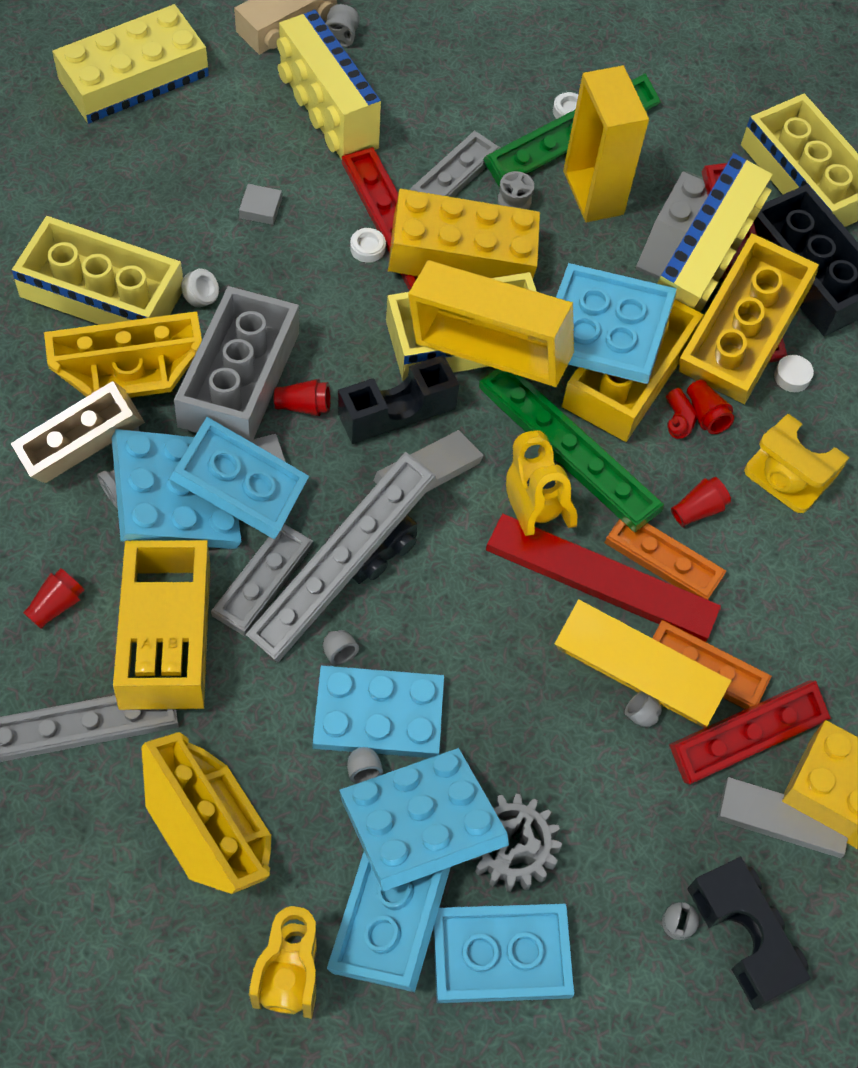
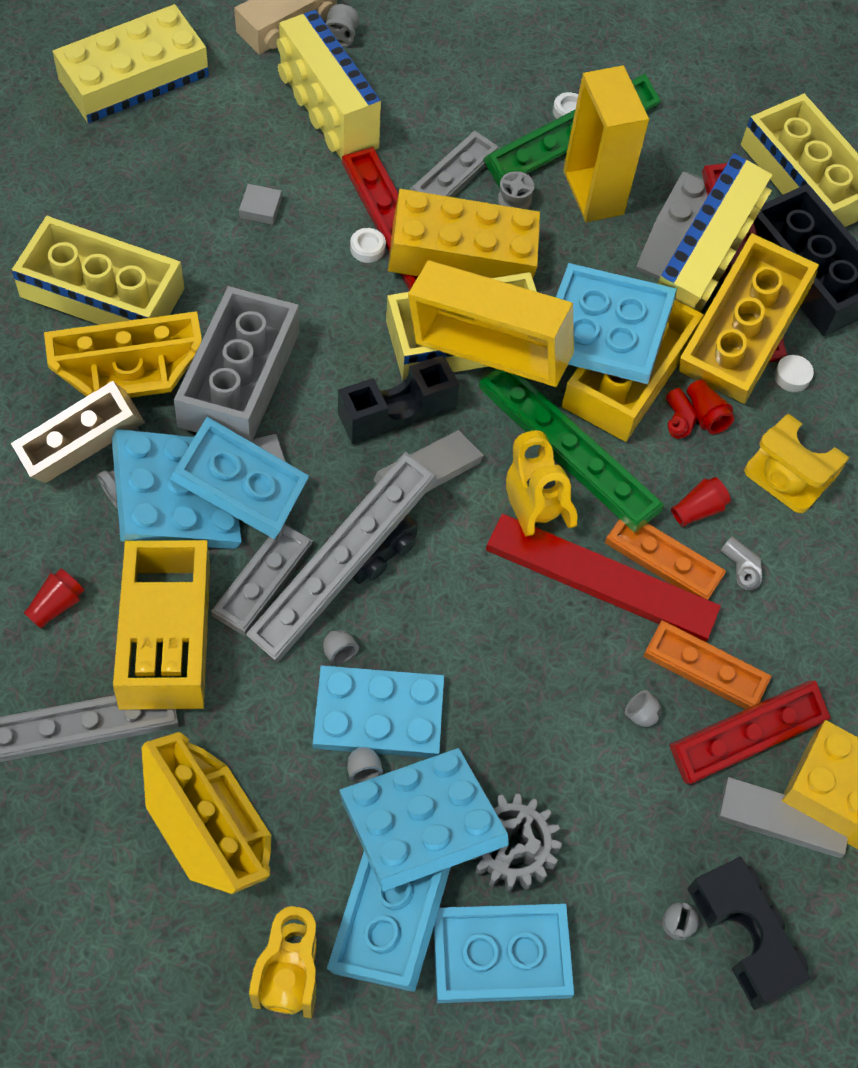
white tile [181,269,219,307] -> none
red cone [274,379,331,416] -> none
yellow piece [554,599,732,728] -> none
none -> light grey arm [721,536,763,590]

